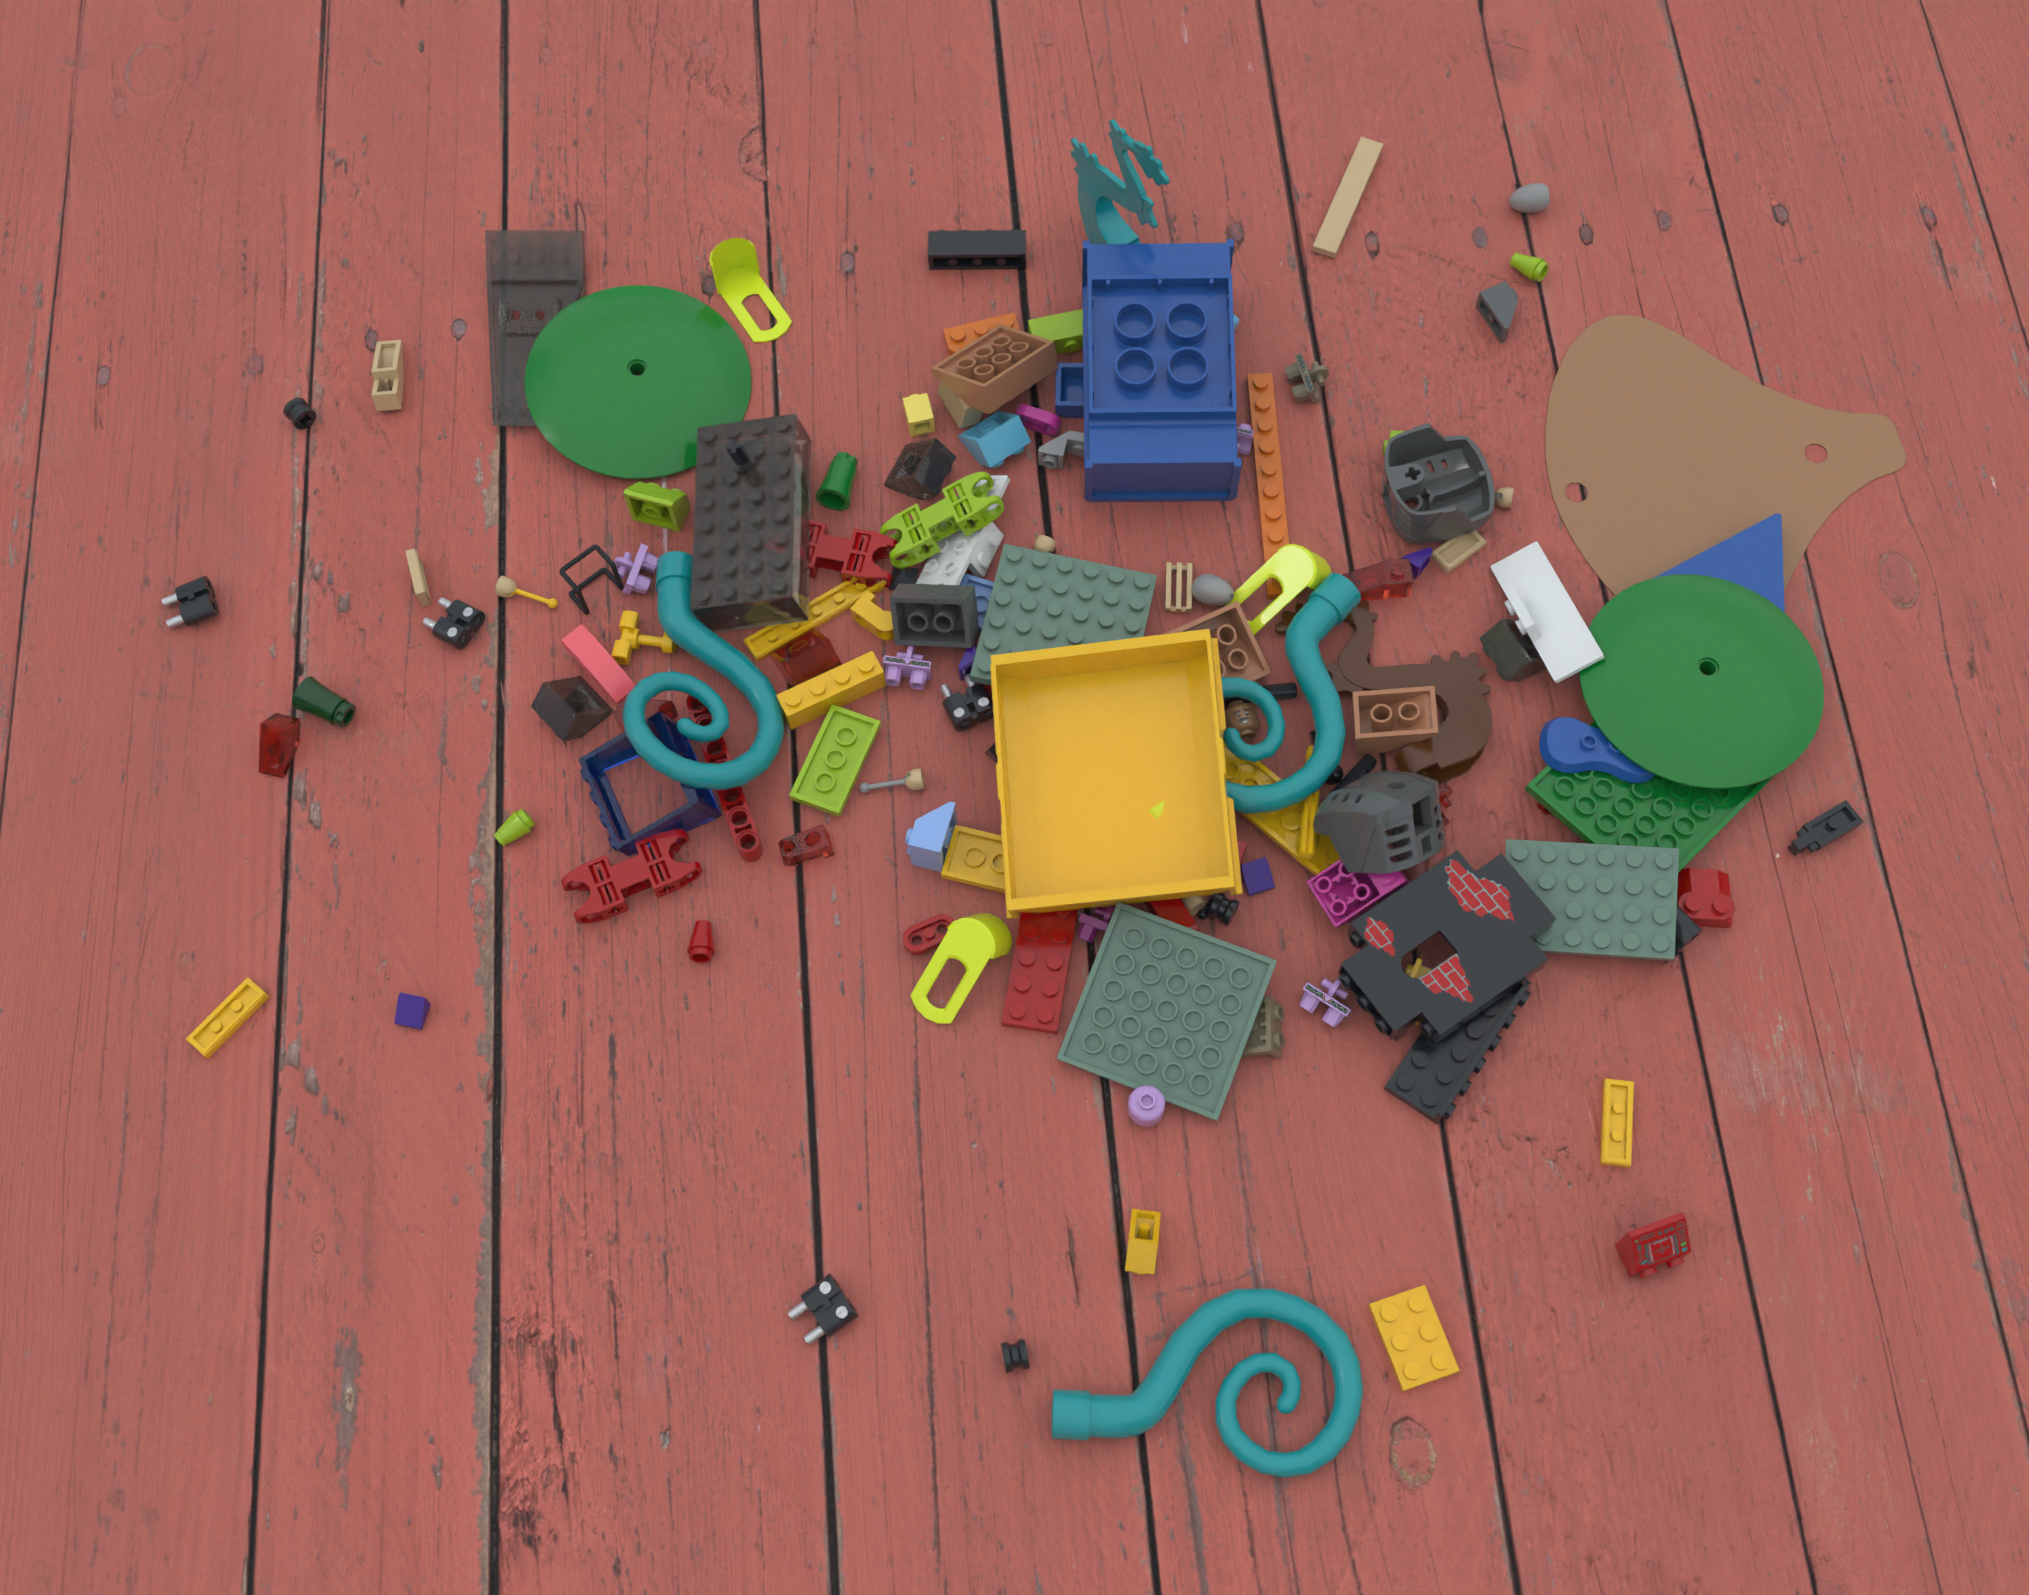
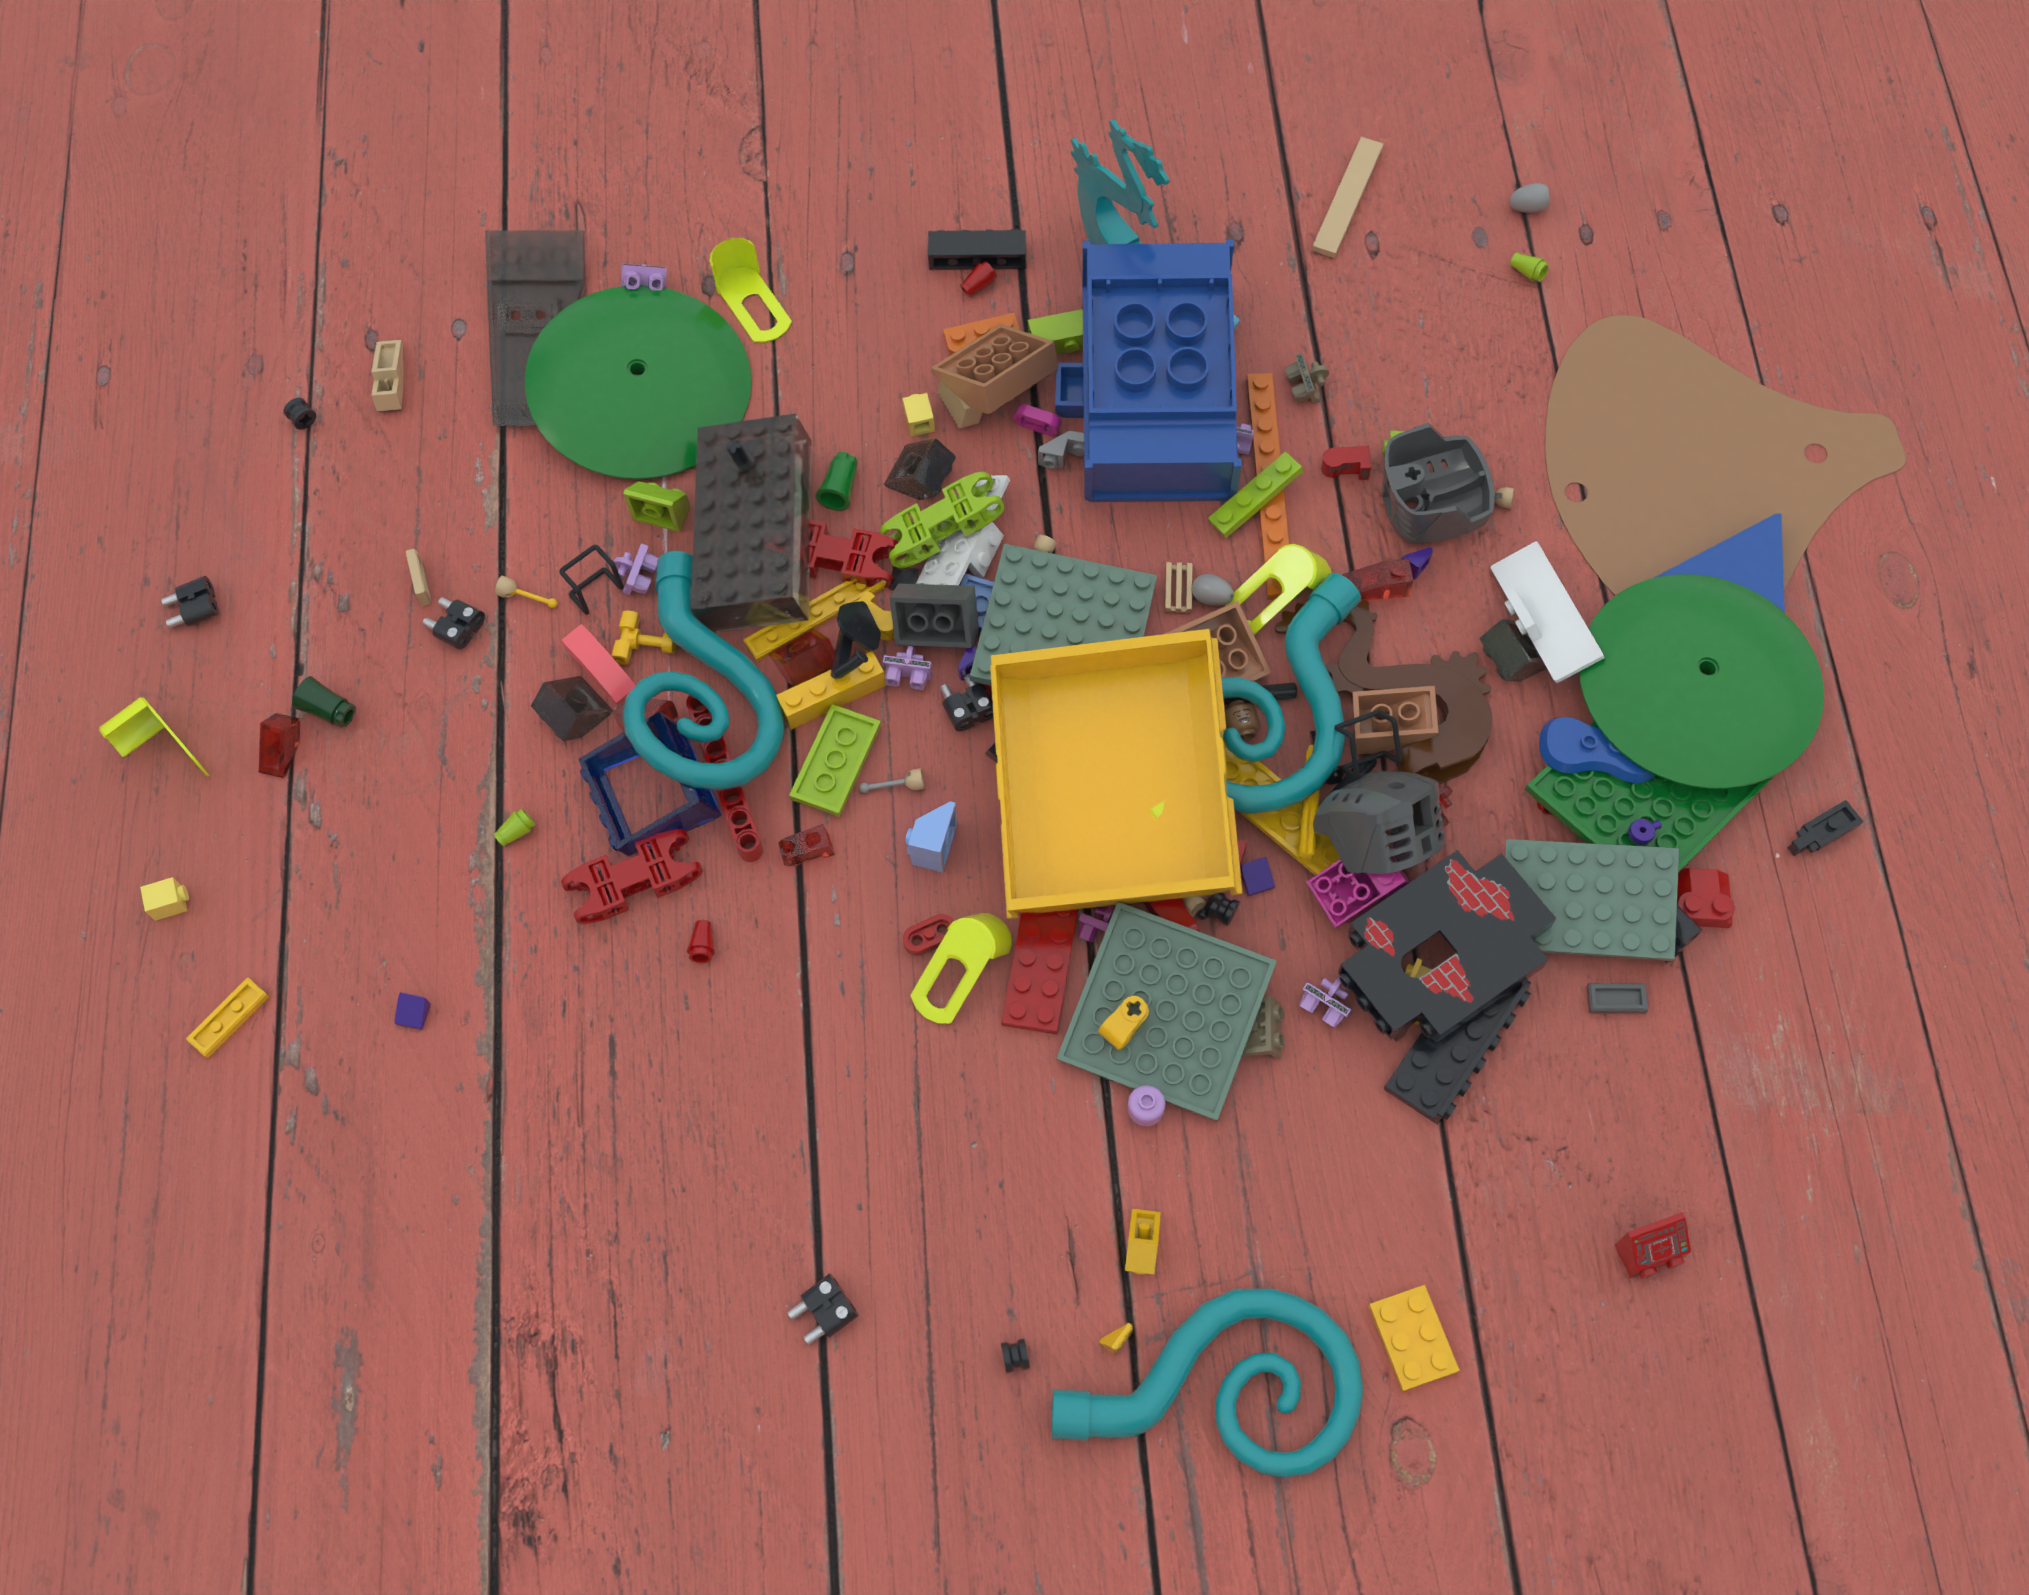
yellow plate [941,825,1005,893] -> none
medium azure slope [958,410,1031,468] -> none
tan tile [1431,530,1487,575] -> none
dark grey slope [1476,281,1518,344] -> none
yellow tile [1600,1078,1634,1168] -> none
none -> neon yellow piece [99,697,210,777]
none -> light yellow brick [140,877,189,921]
none -> lavender hips [621,263,667,291]
none -> black piece [831,601,881,680]
none -> red cone [960,261,997,297]
none -> yellow piece [1097,996,1149,1051]
none -> yellow slope [1099,1323,1133,1354]
none -> lime plate [1208,451,1304,538]
none -> red leg [1321,446,1371,480]
none -> black piece [1334,710,1402,779]
none -> dark grey tile [1587,983,1648,1014]
none -> dark purple piece [1628,819,1662,845]

